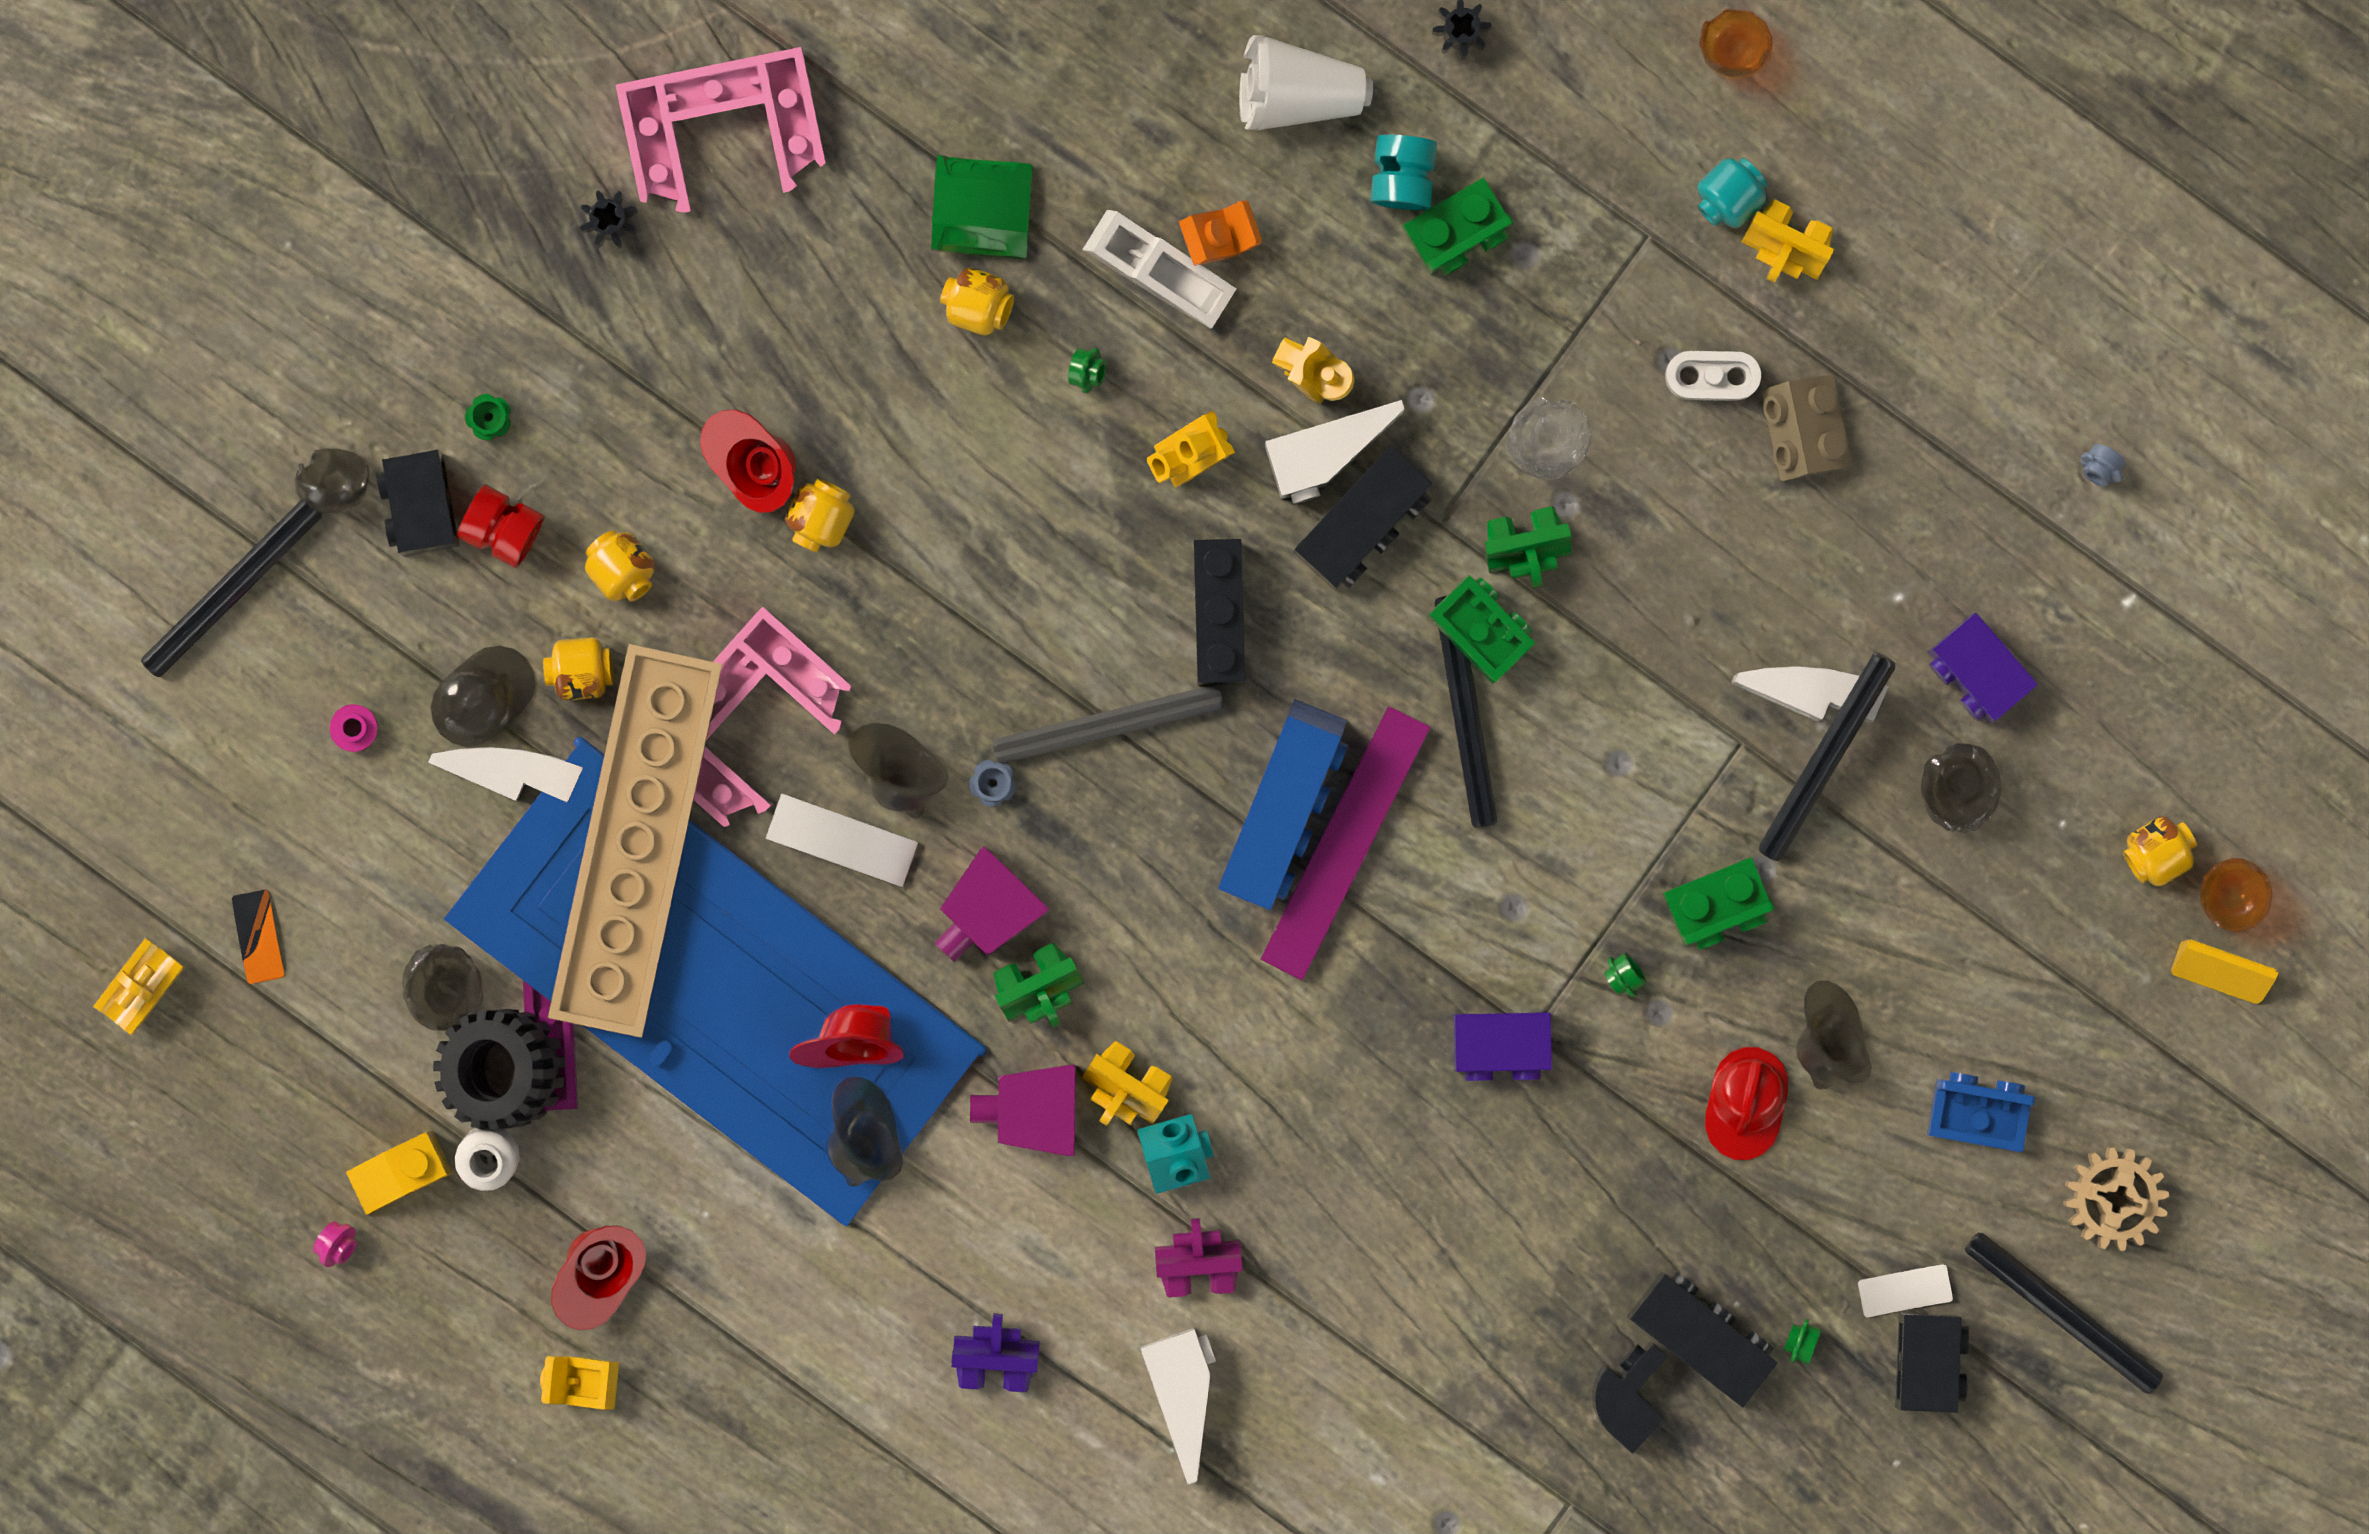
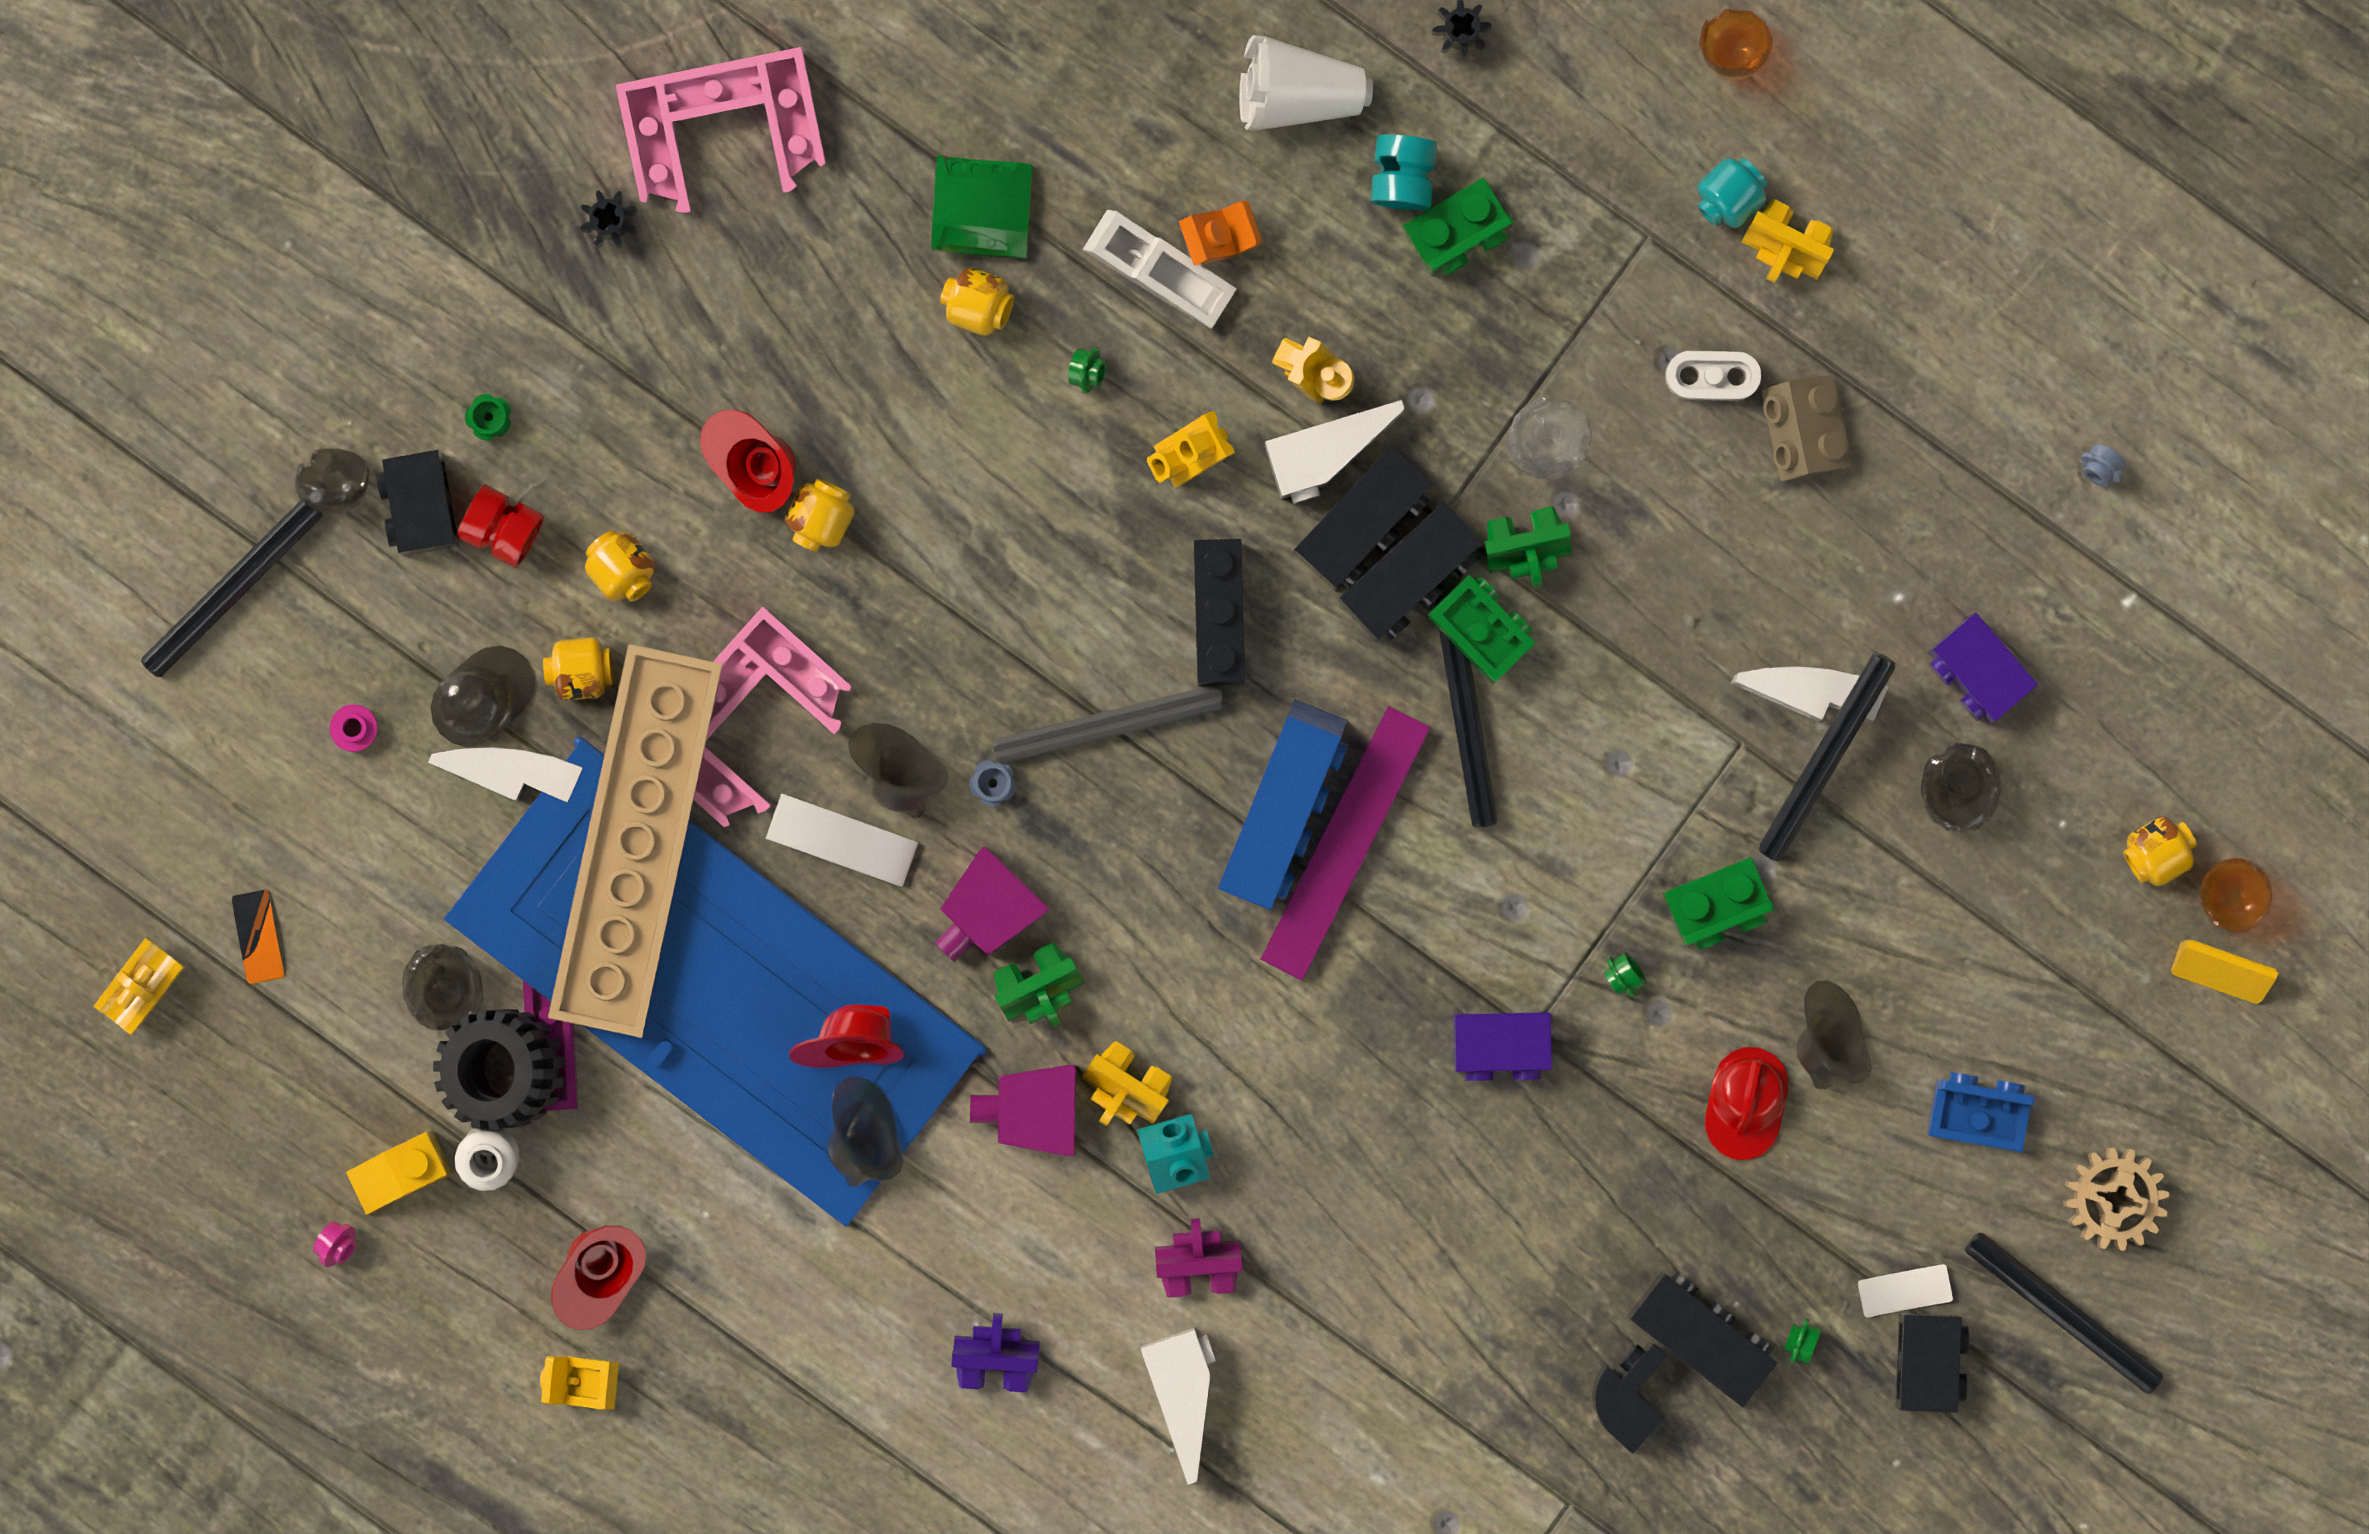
none -> black brick [1338,502,1482,642]

